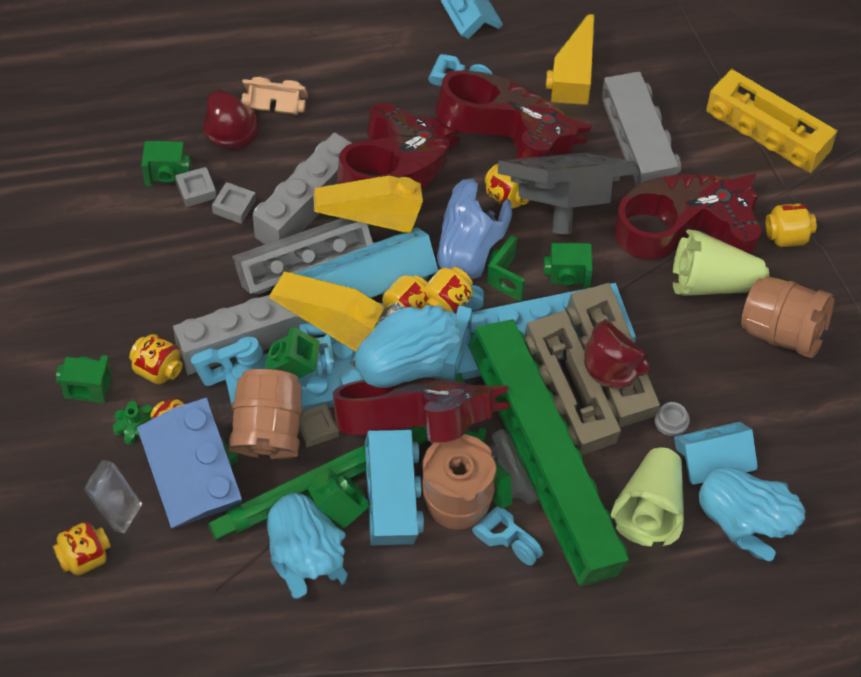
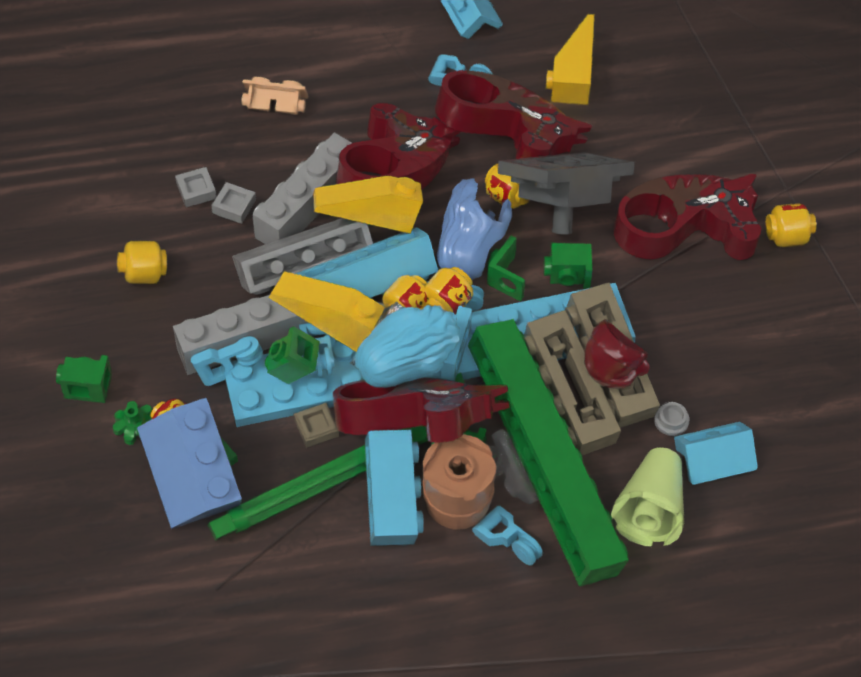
yellow head [53,521,111,576] -> none
clear plate [84,460,142,533] -> none
yellow head [129,334,183,385] -> none
green brick [141,141,191,186] -> none
dark red piece [202,89,259,150] -> none
nougat piece [228,369,303,459] -> none
medium azure hair [267,493,347,600] -> none
green brick [307,468,370,529] -> none
green tile [492,460,512,509] -> none
light grey brick [602,71,681,187] -> none
yellowish green cone [673,229,769,296] -> none
medium azure hair [699,467,806,562] -> none
yellow brick [706,69,837,173] -> none
nougat piece [741,276,835,358] -> none
none -> yellow head [117,241,167,284]

